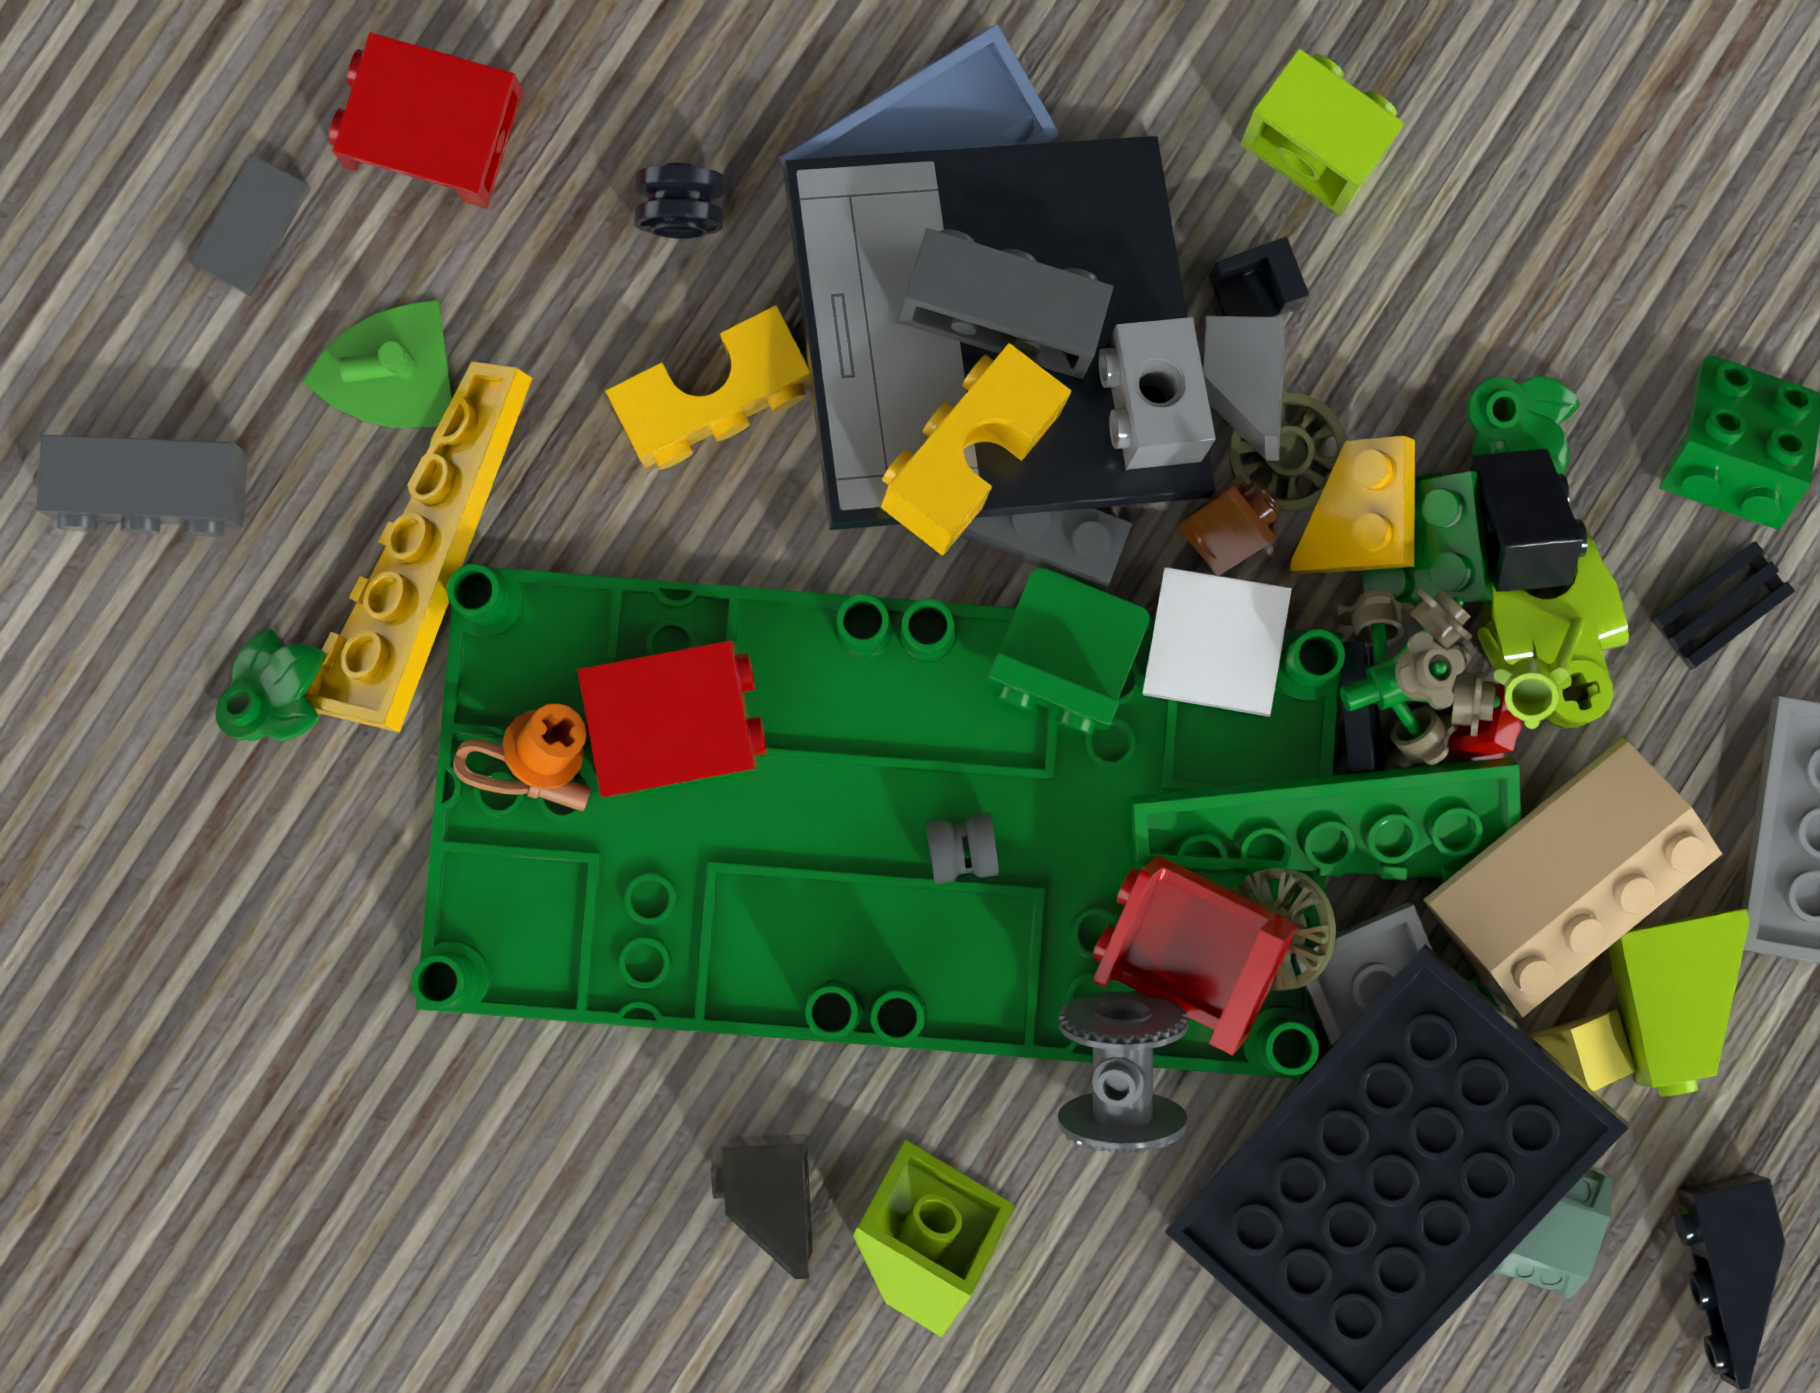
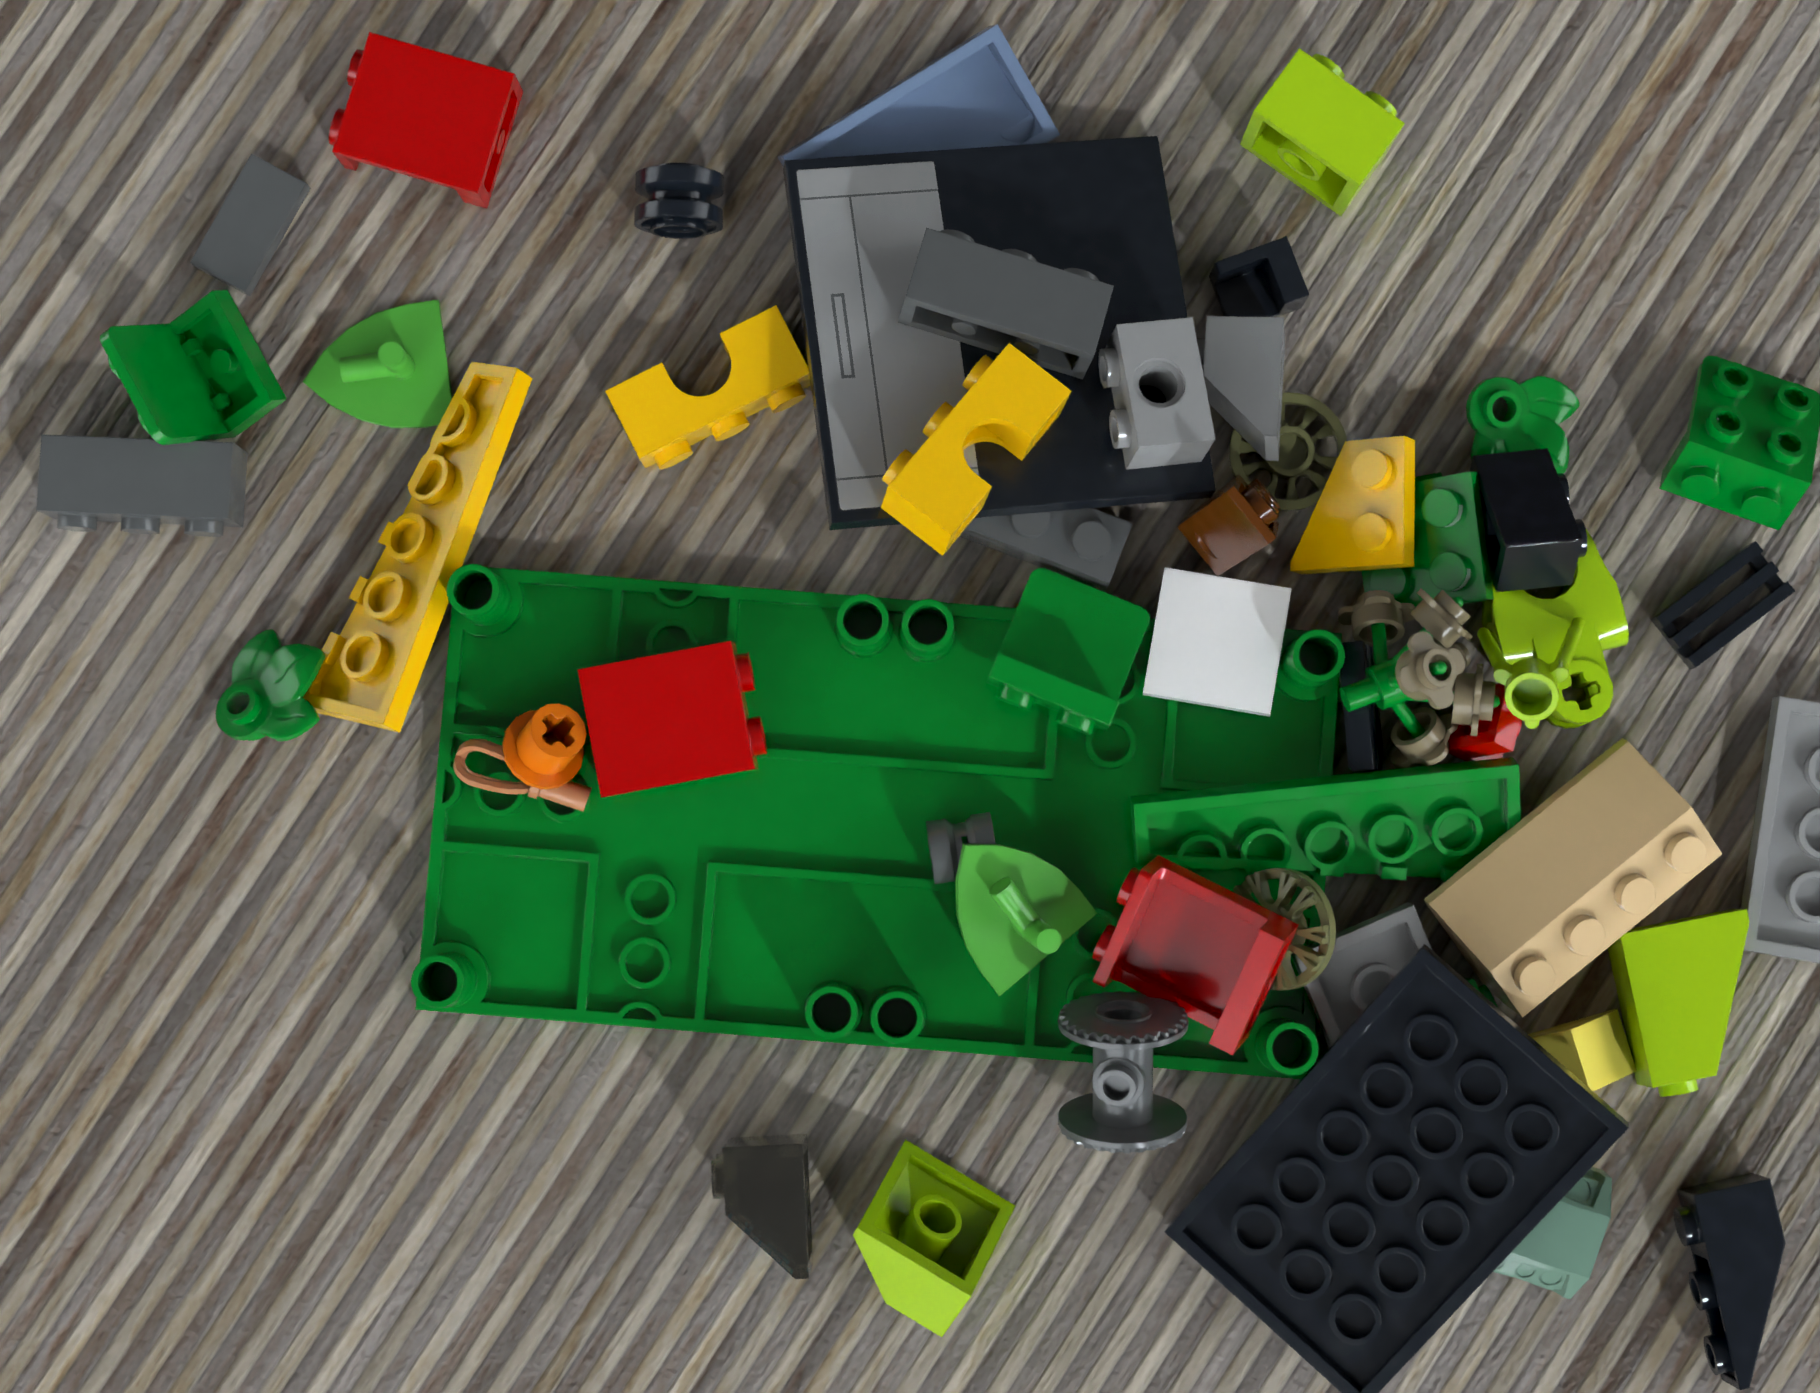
none -> green bracket [100,290,287,445]
none -> bright green shield [955,843,1097,996]

